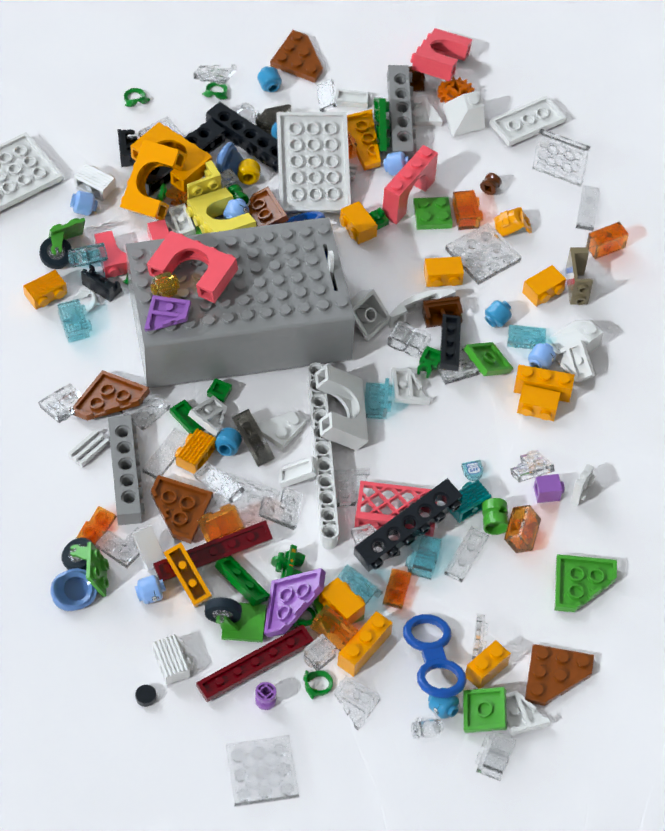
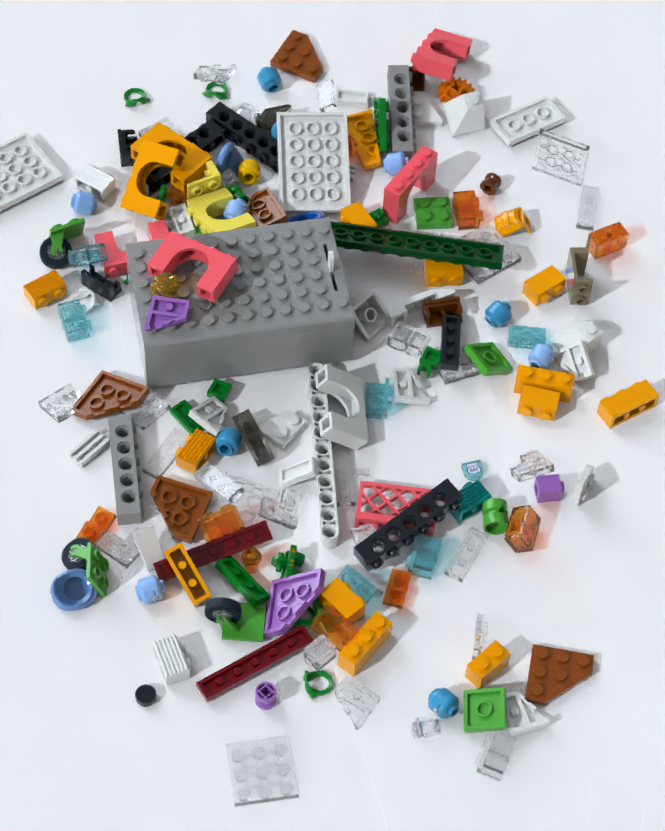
blue bar [403,614,467,698] -> none
bright green plate [554,554,617,612] -> none
none -> clear orange cone [241,547,262,574]
none -> dark green plate [330,221,504,270]
none -> light orange brick [597,379,659,429]

